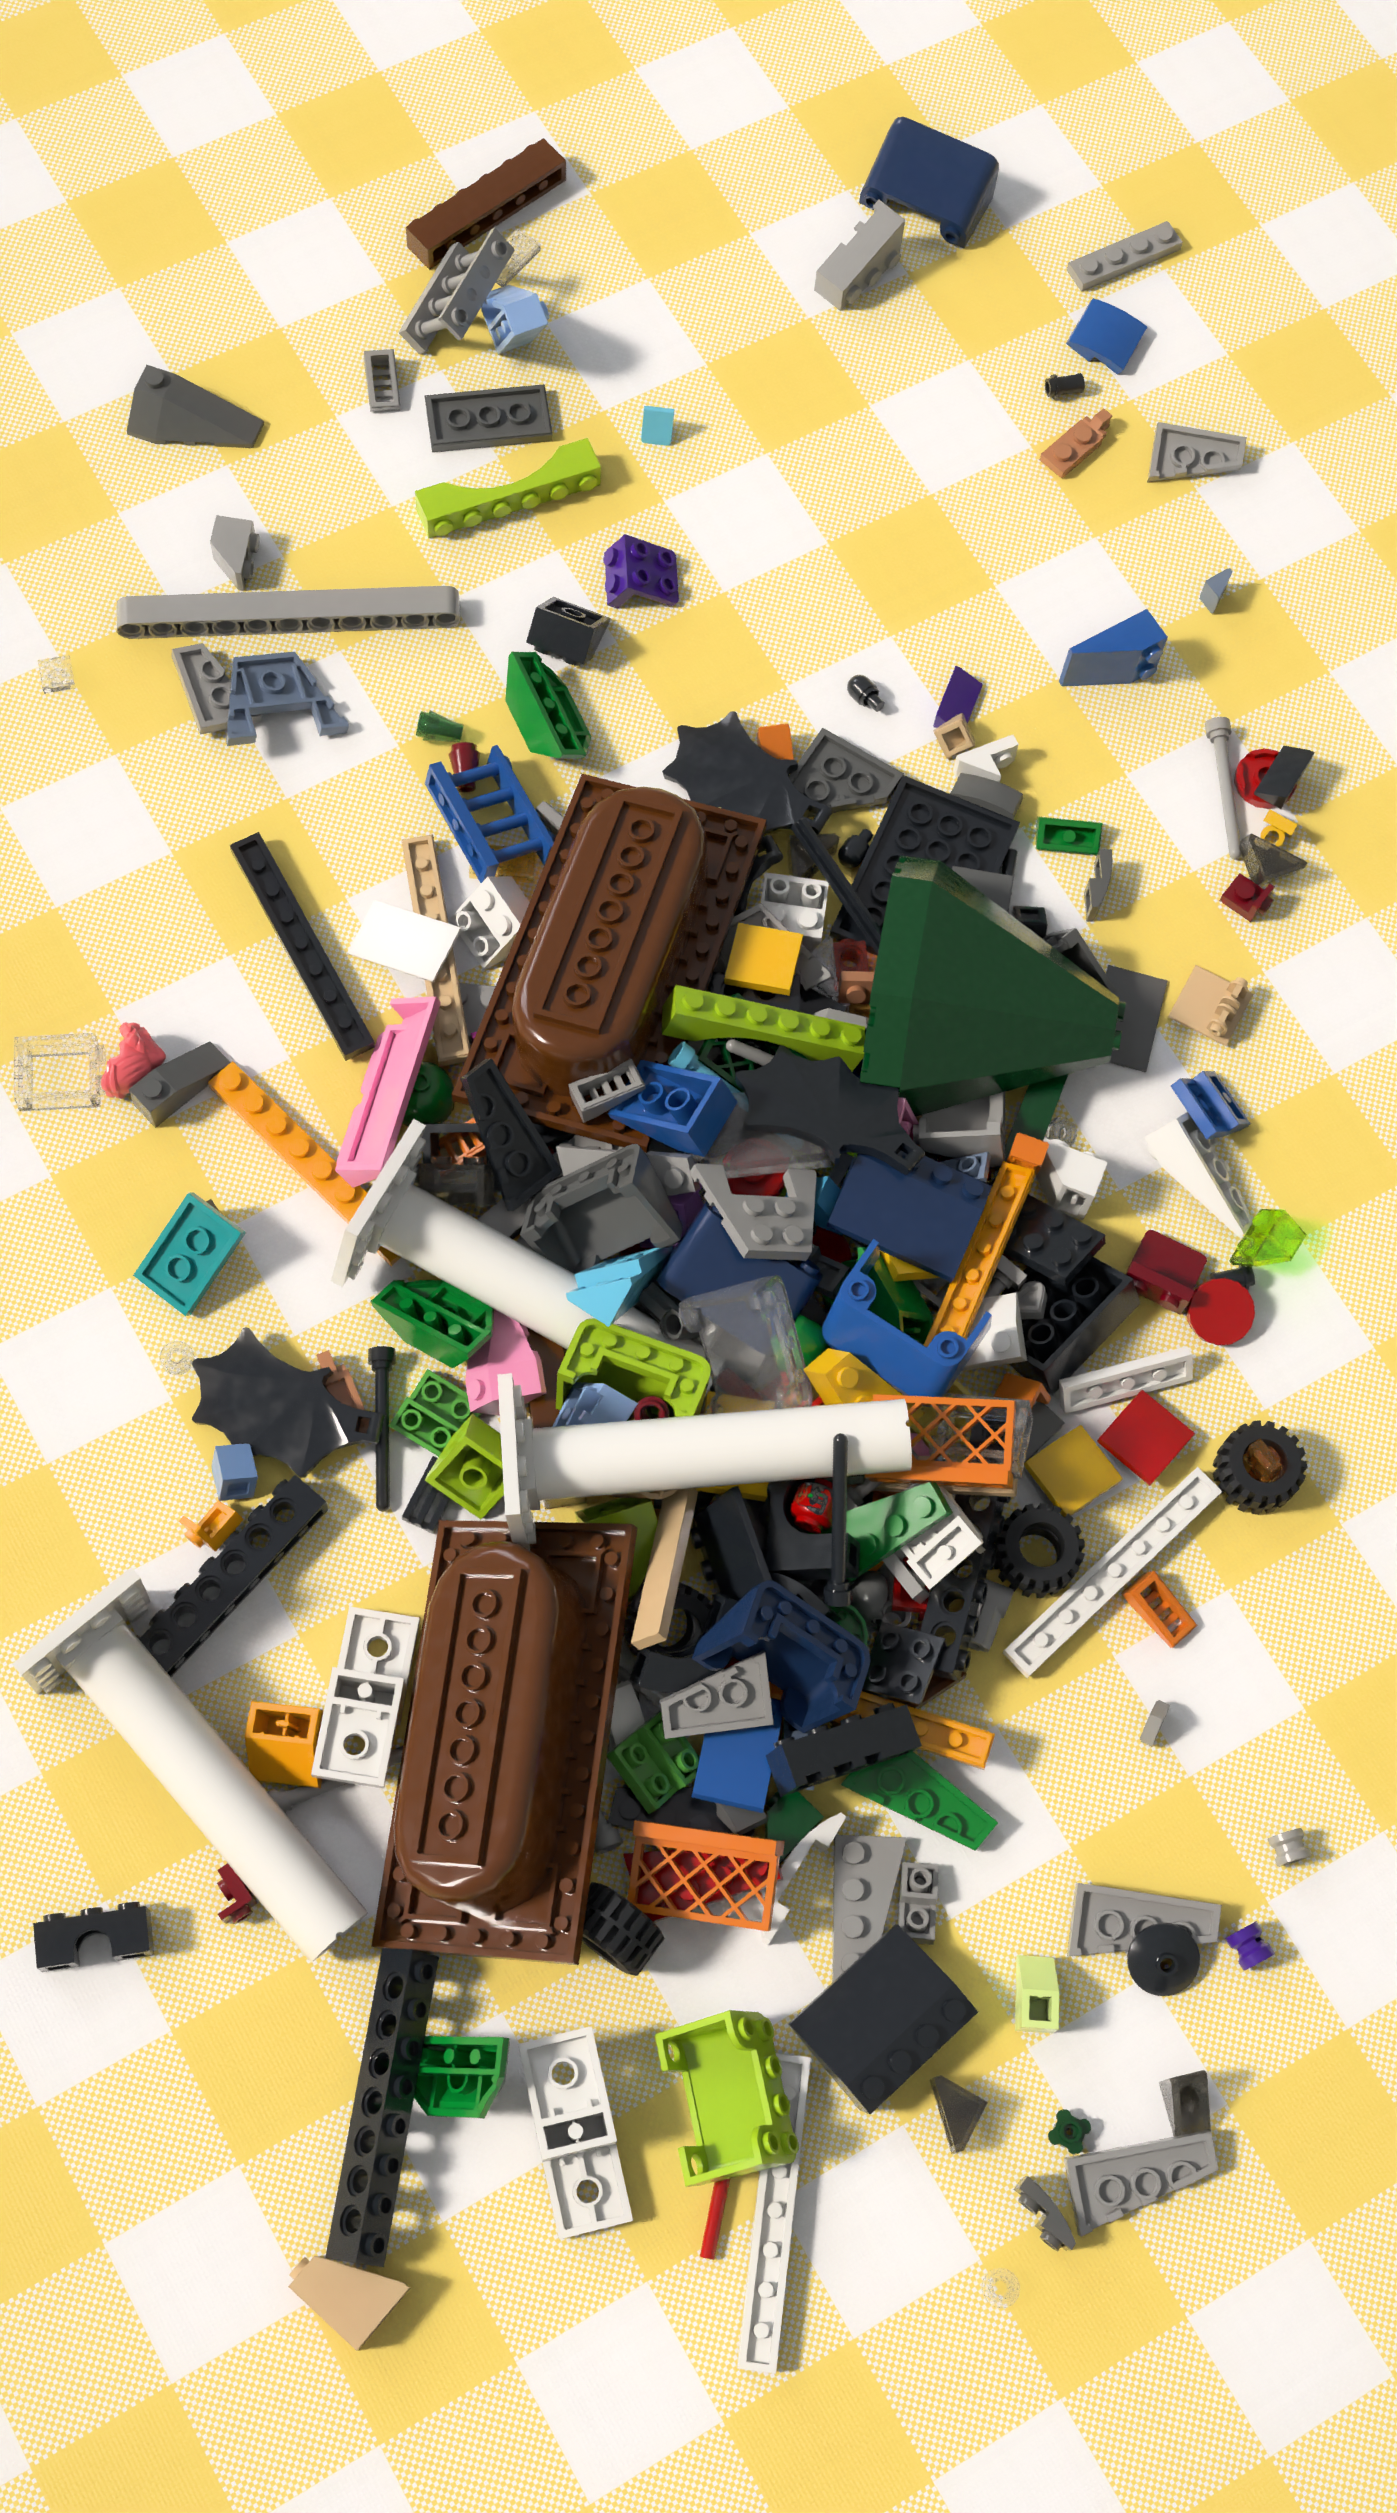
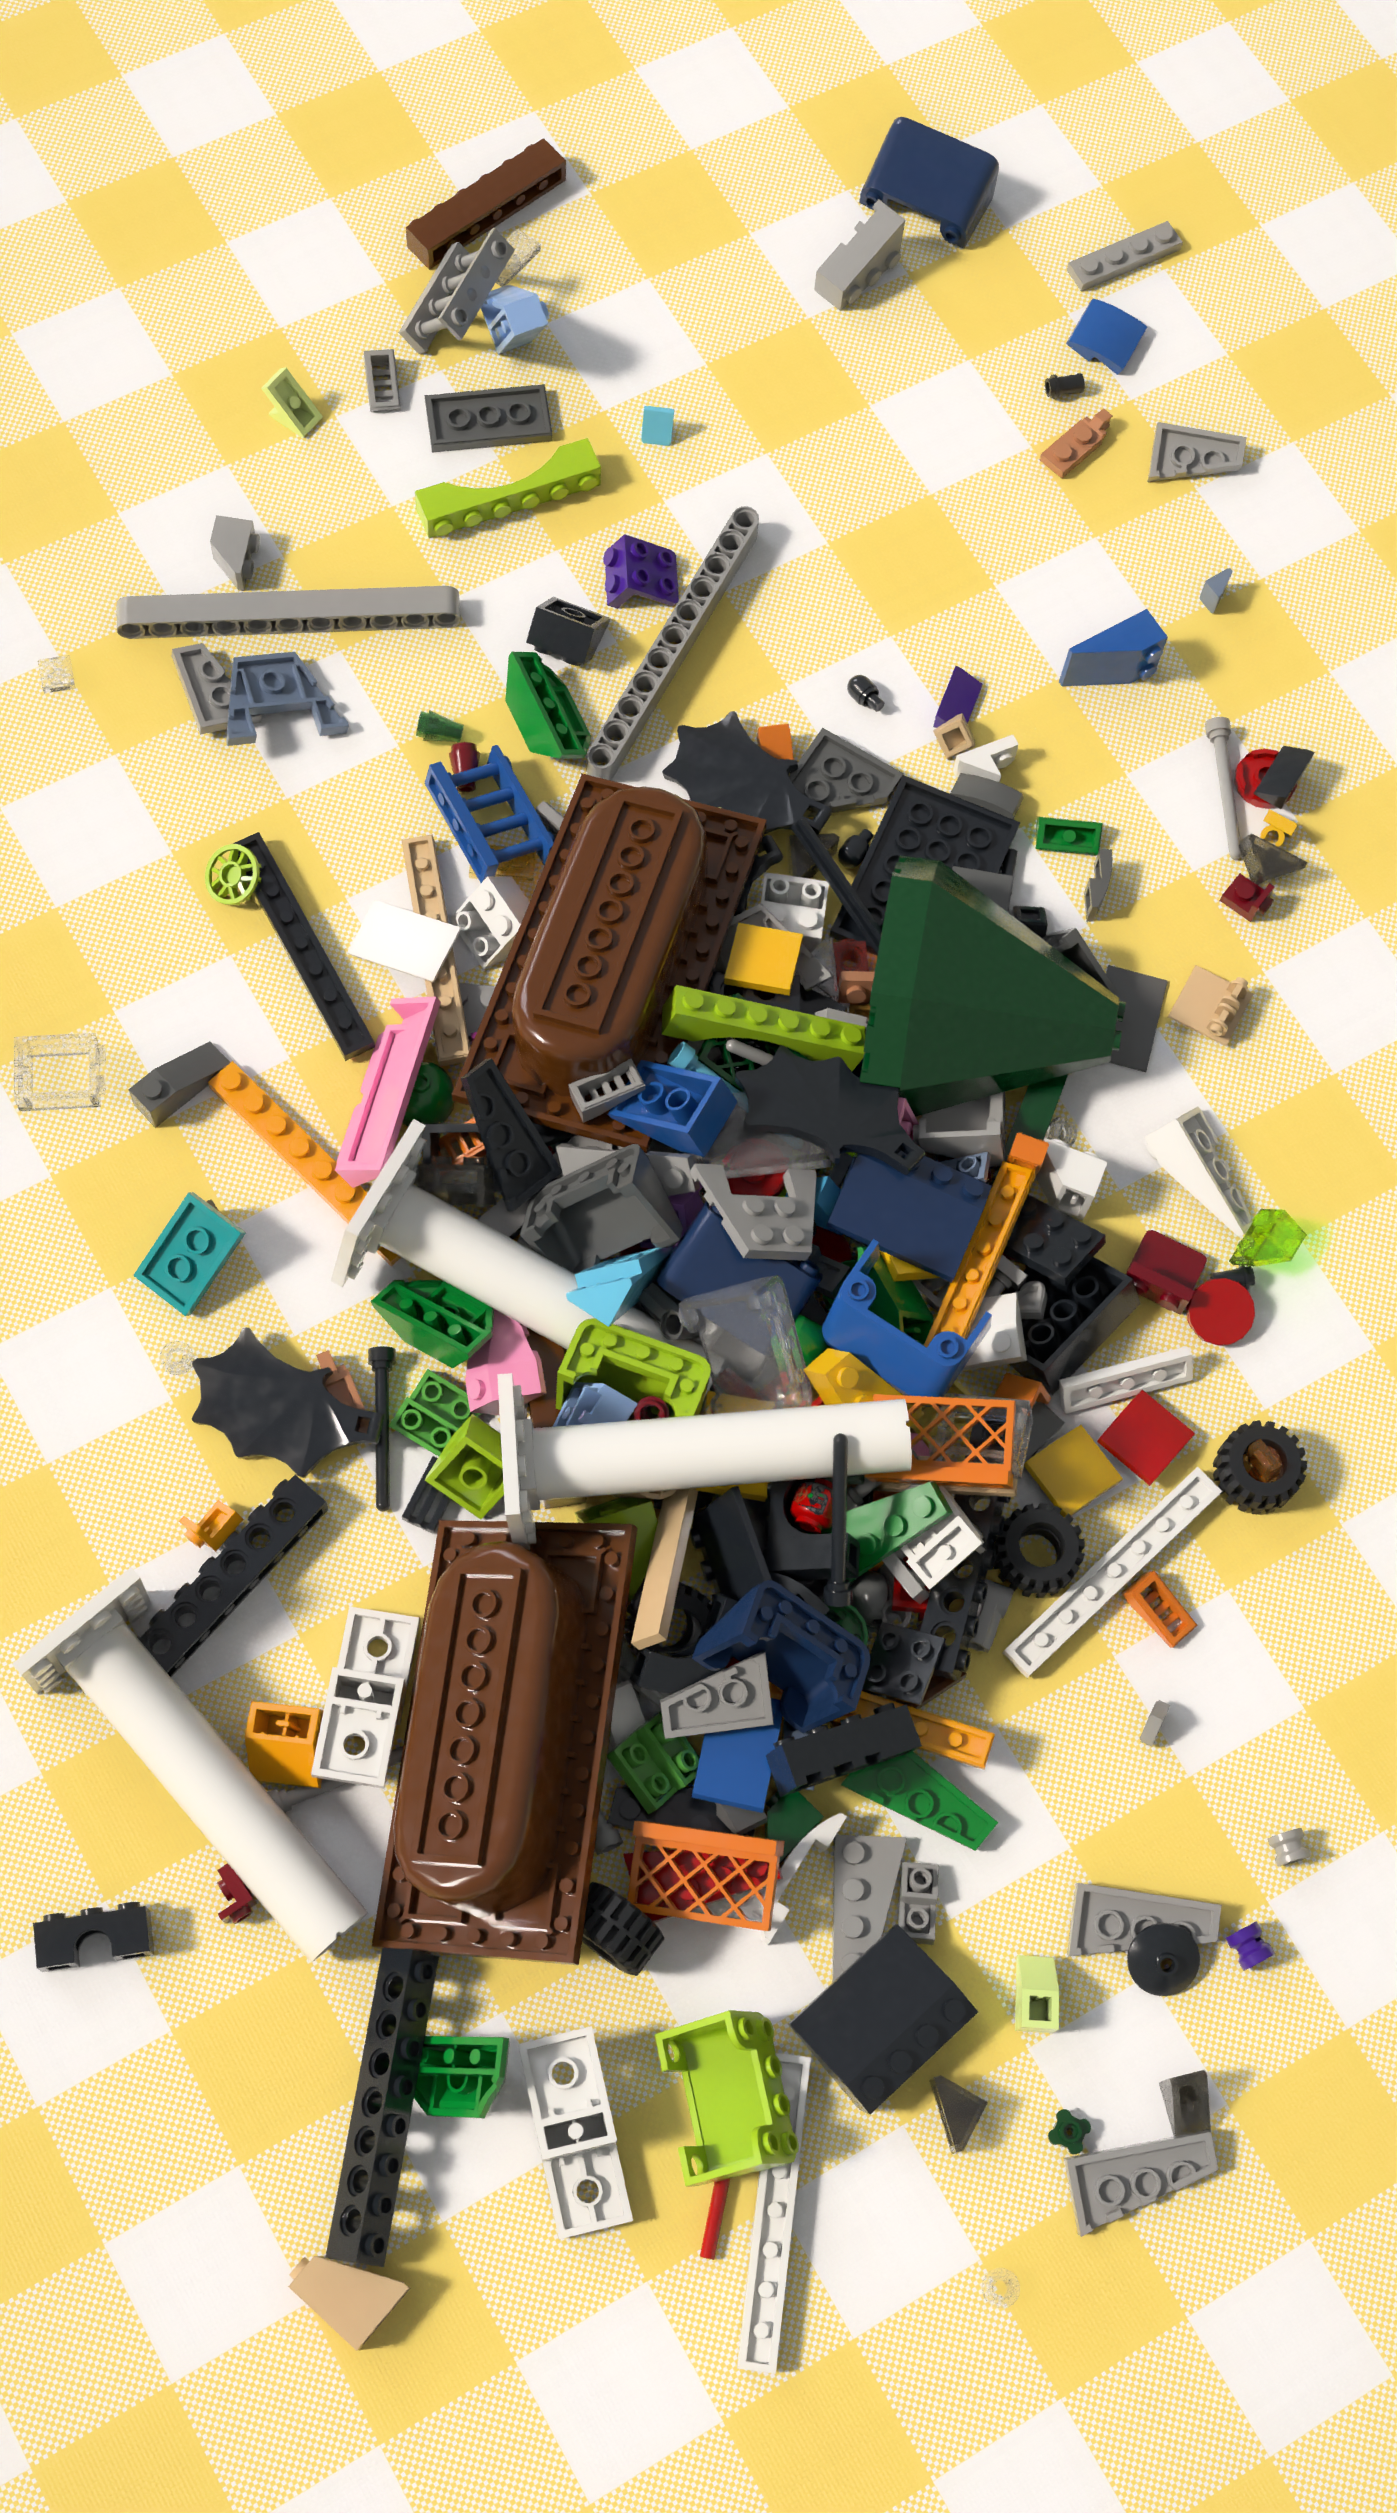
coral hair [101,1022,166,1099] -> none
dark grey wedge [127,365,264,448] -> none
medium blue panel [211,1443,258,1501] -> none
dark grey slope [1013,2176,1076,2252] -> none
blue slope [1170,1071,1251,1139] -> none
none -> lime wheel [205,844,262,905]
none -> yellowish green slope [261,367,323,437]
none -> light grey beam [587,506,759,781]

